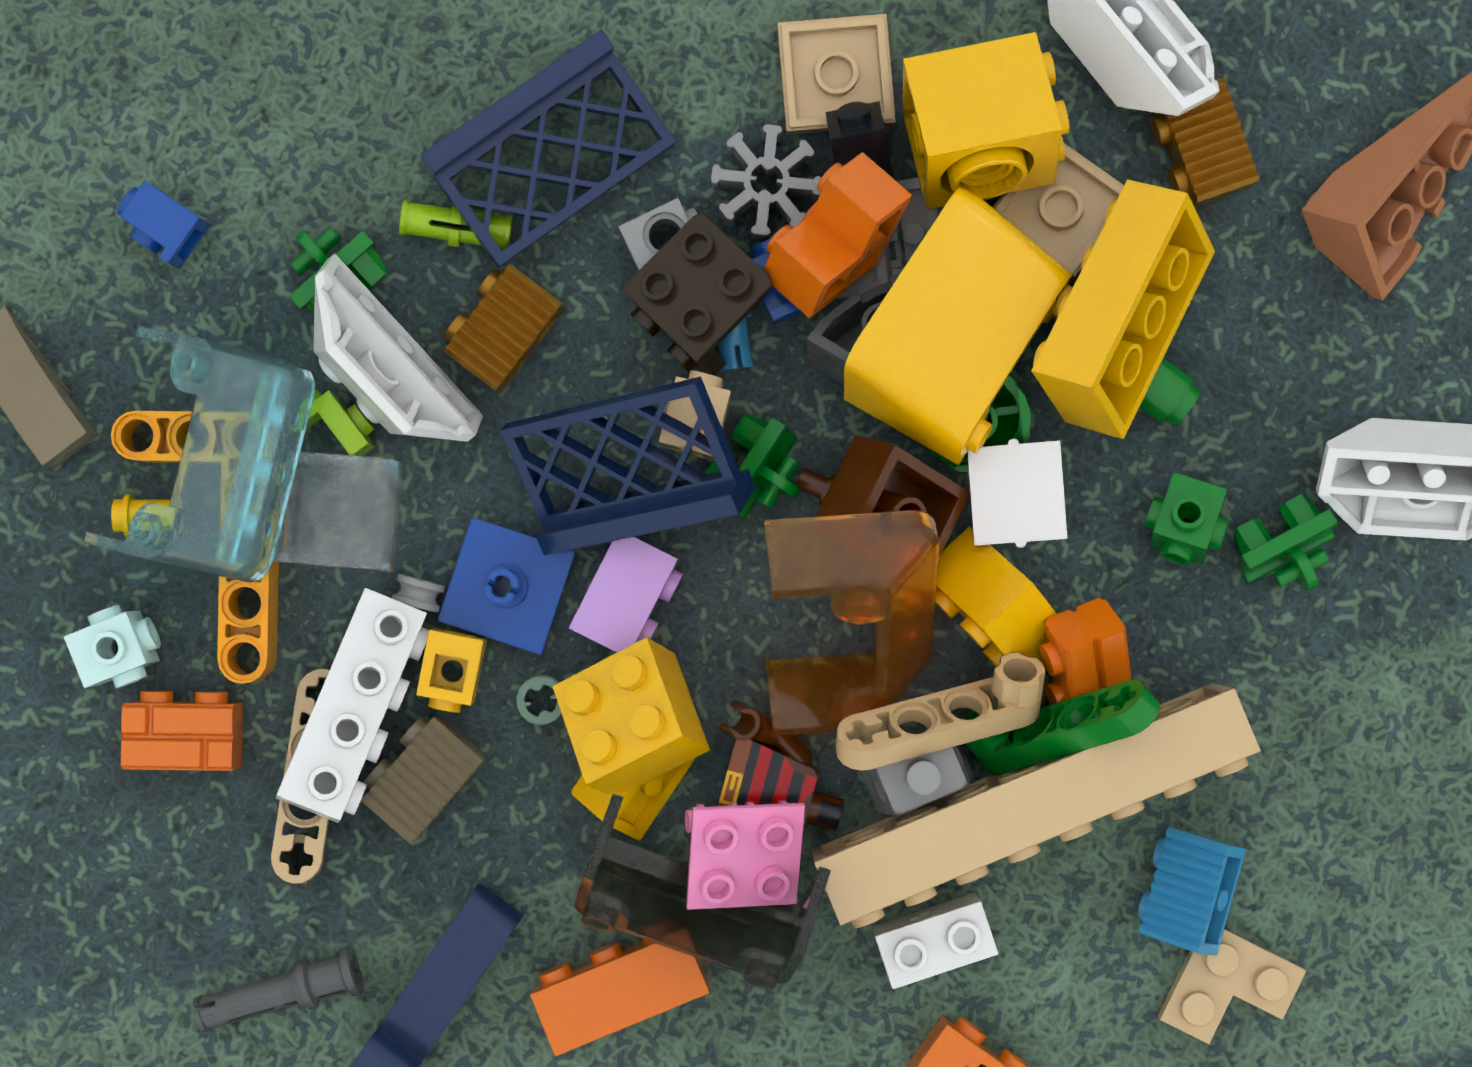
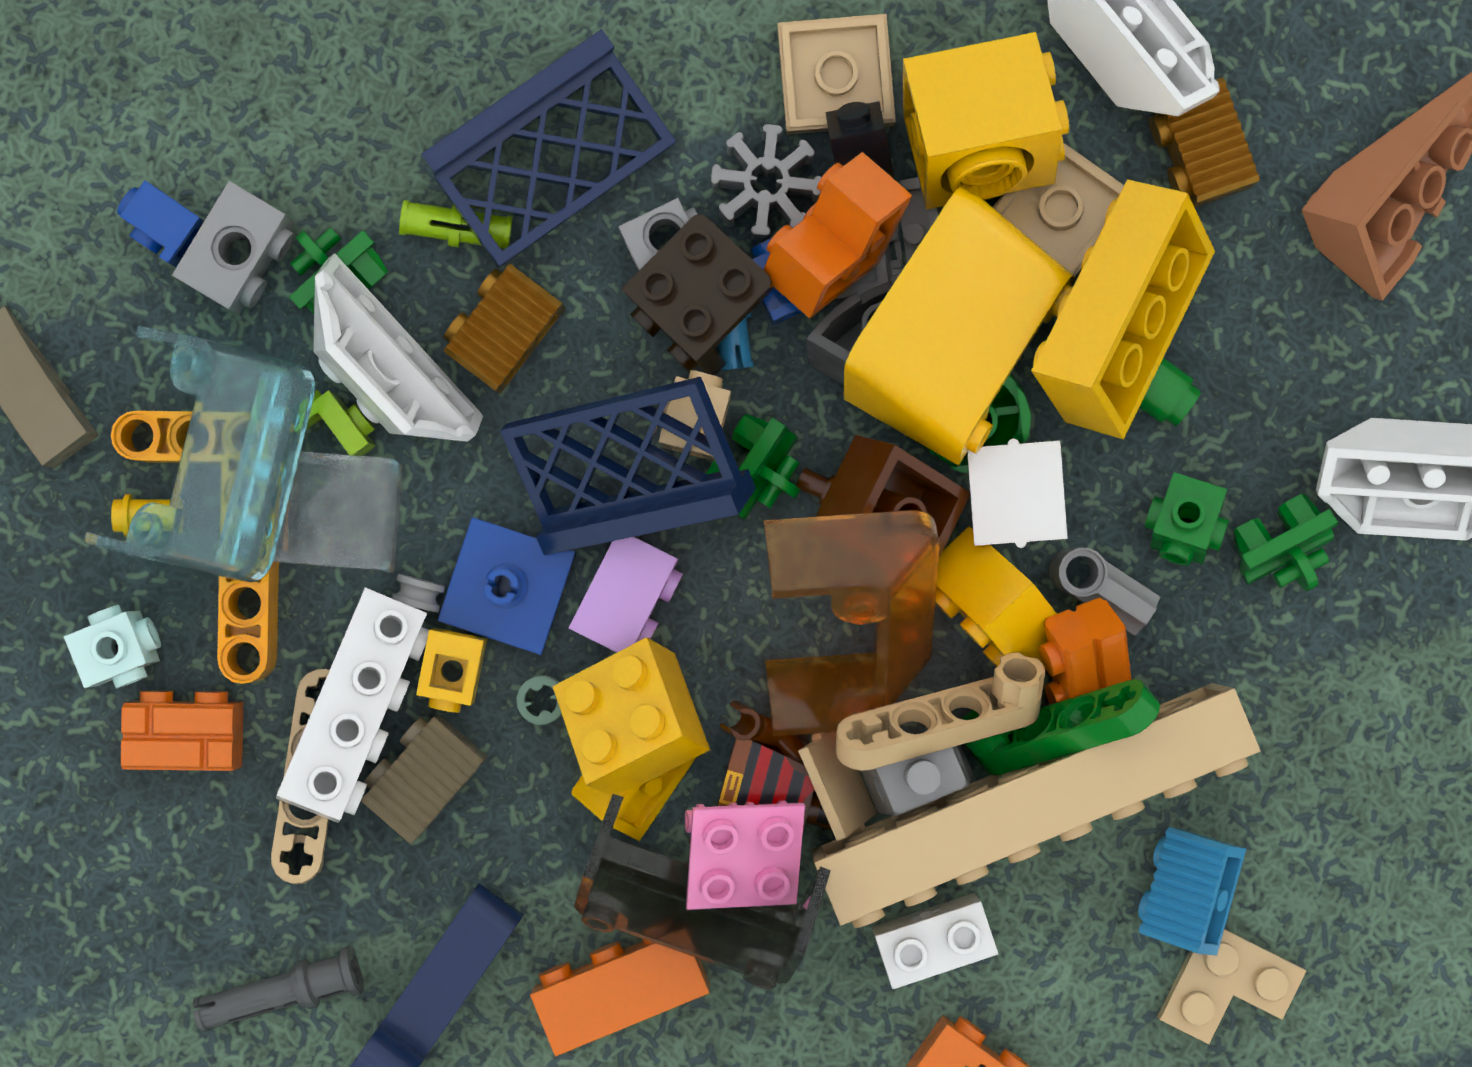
none -> light grey brick [172,181,295,315]
none -> tan piece [798,727,877,841]
none -> light grey piece [1049,547,1161,636]

